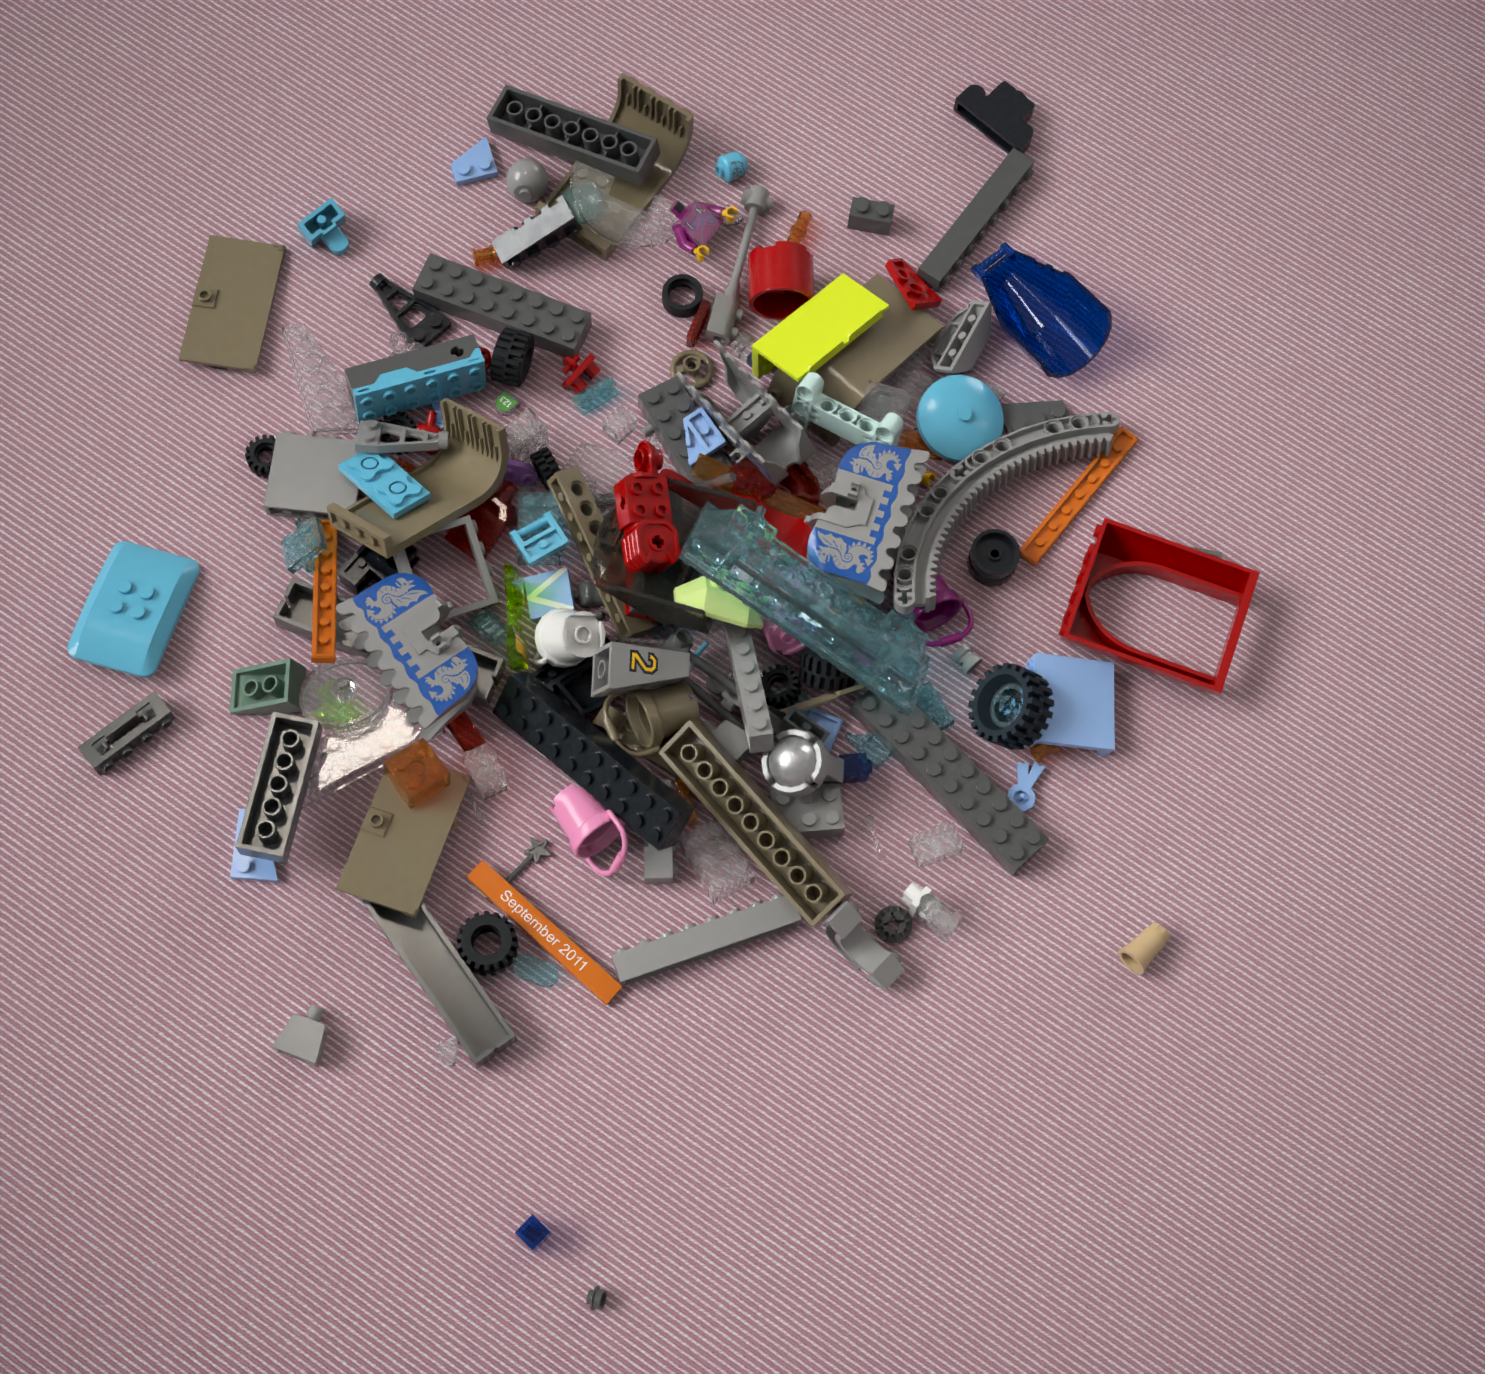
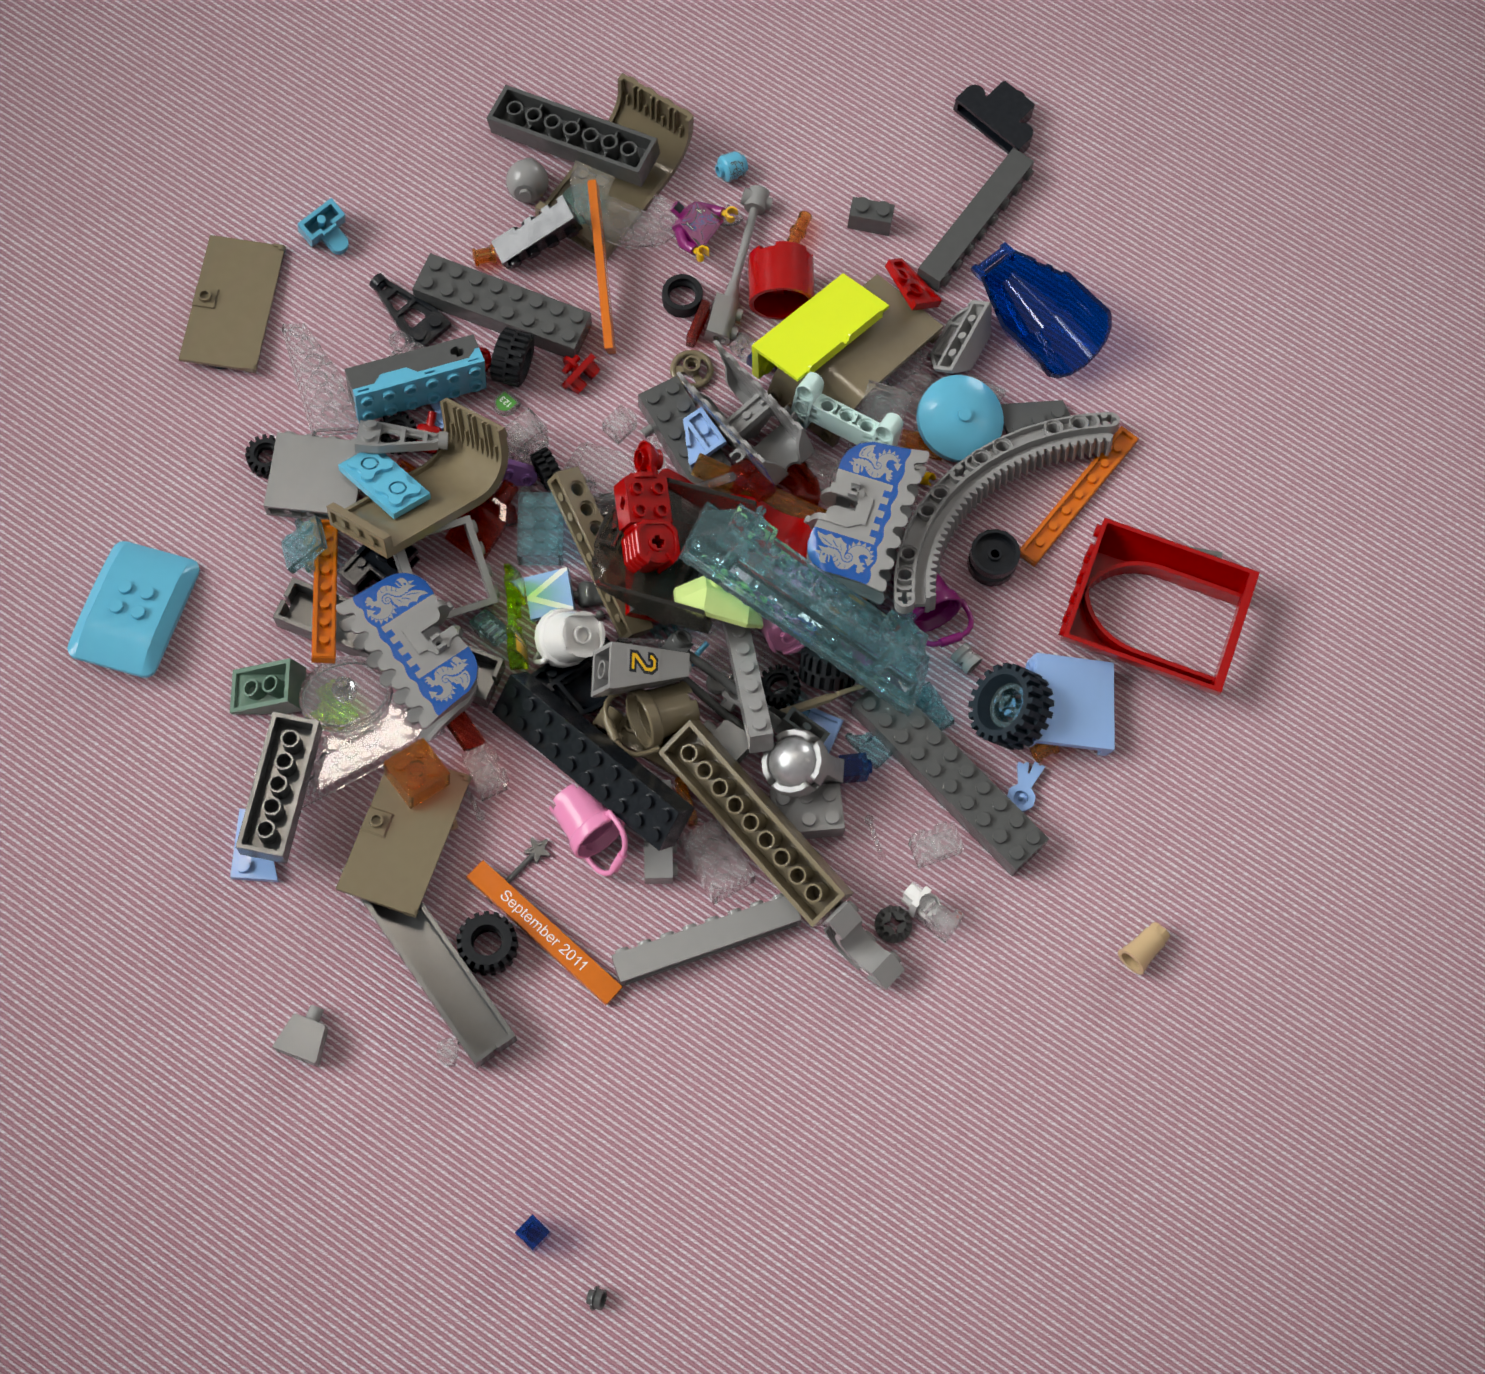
dark grey brick [77,691,176,775] -> none
light blue wing [451,137,498,186] -> none
medium azure plate [509,511,569,567] -> none
clear light blue tile [512,954,559,988] -> none
clear light blue hinge [571,377,620,416] -> none
none -> orange tile [587,179,616,354]

